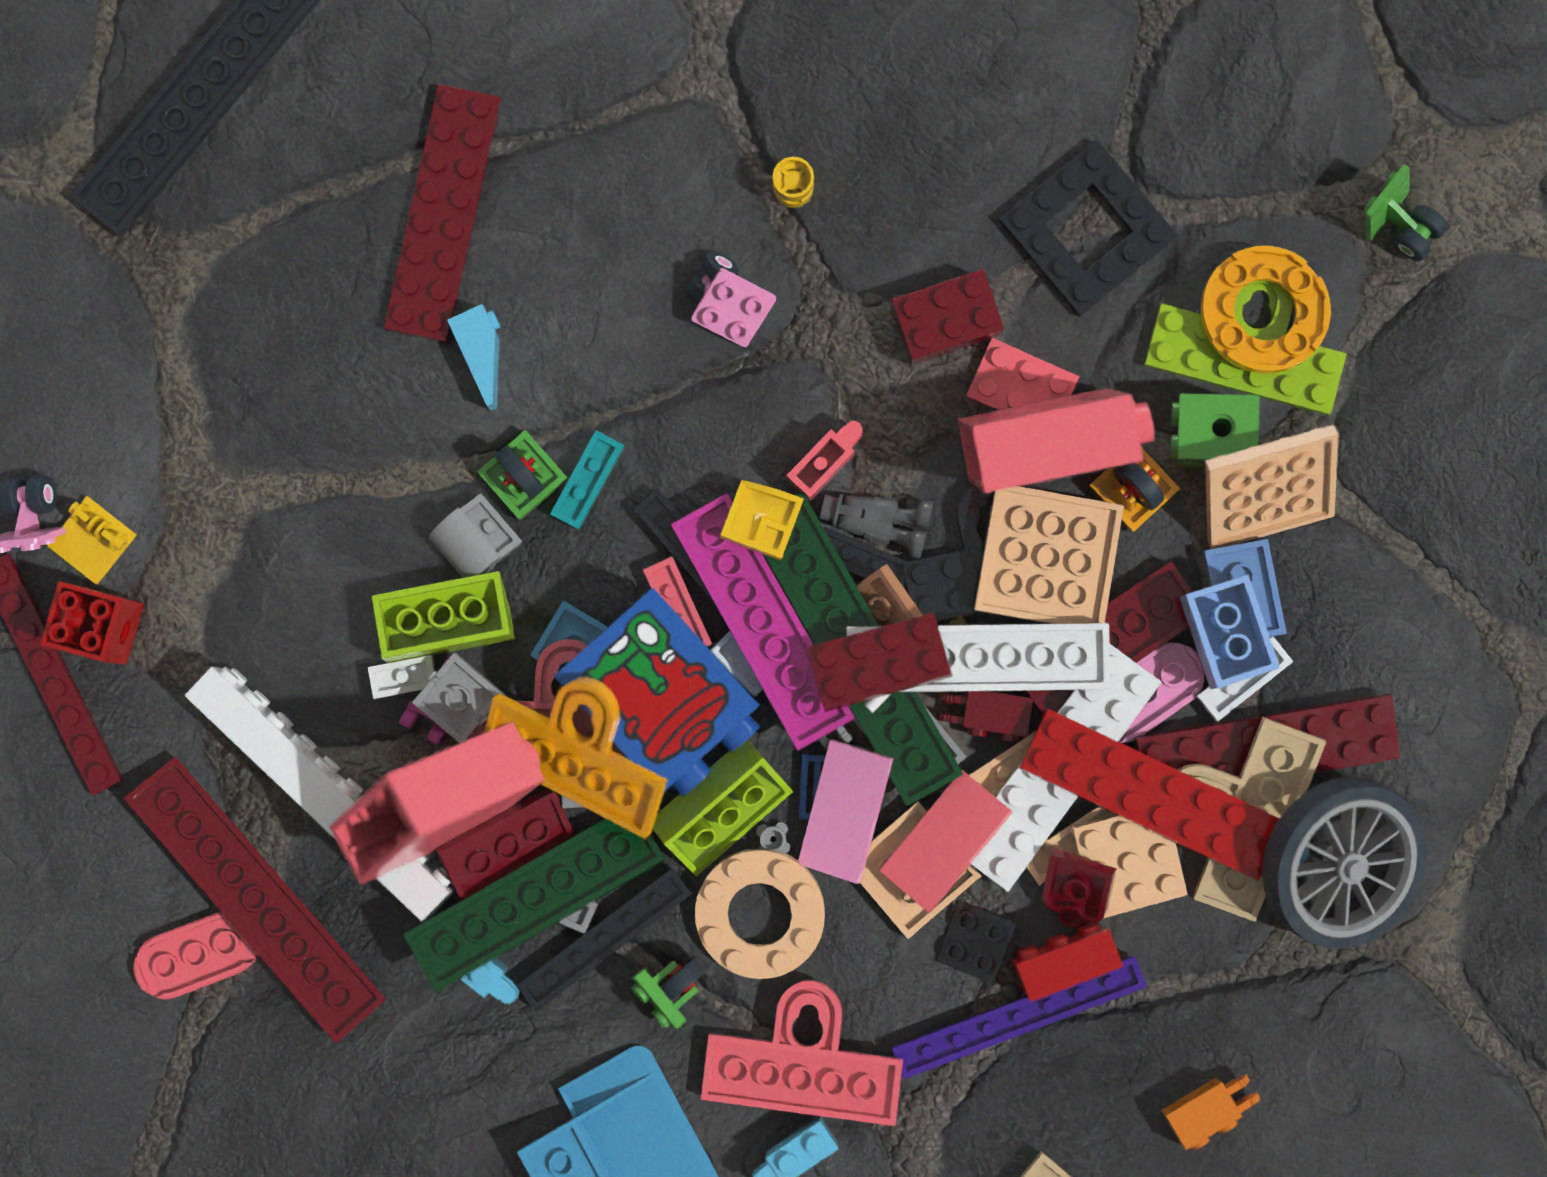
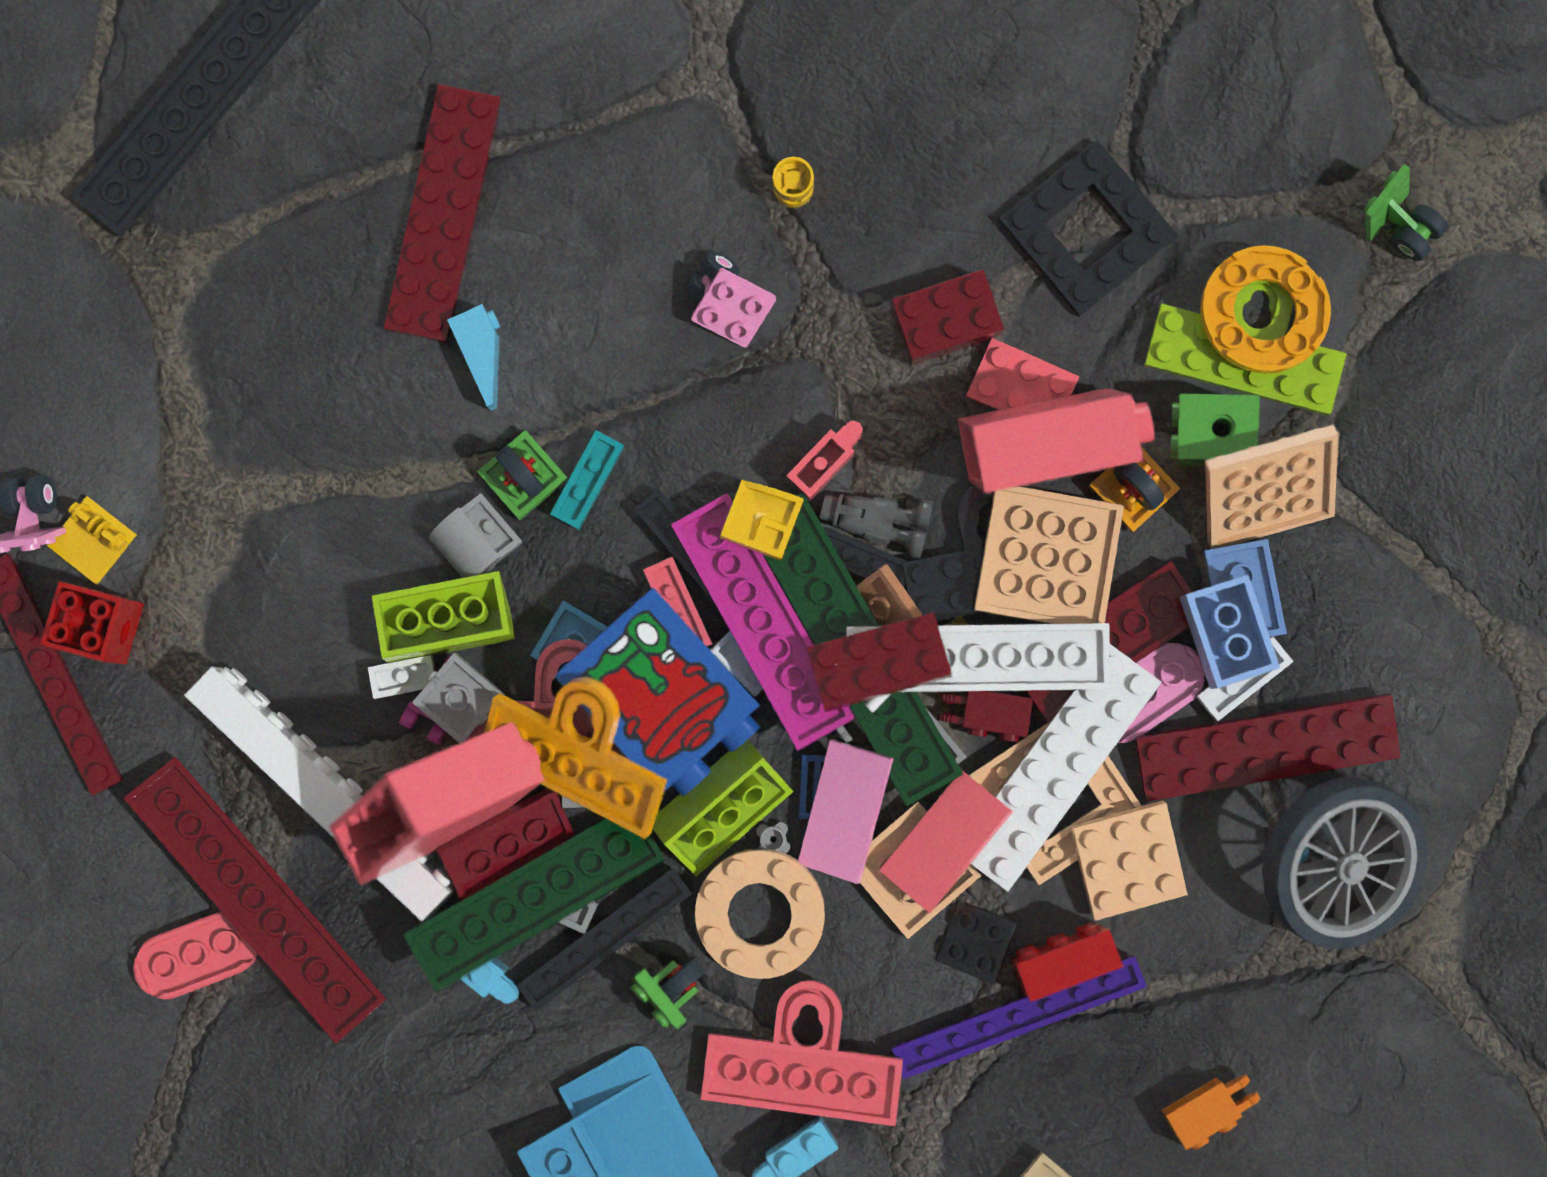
red plate [1019,709,1280,881] -> none
dark red plate [1043,847,1117,928] -> none
tan plate [1178,717,1327,922] -> none

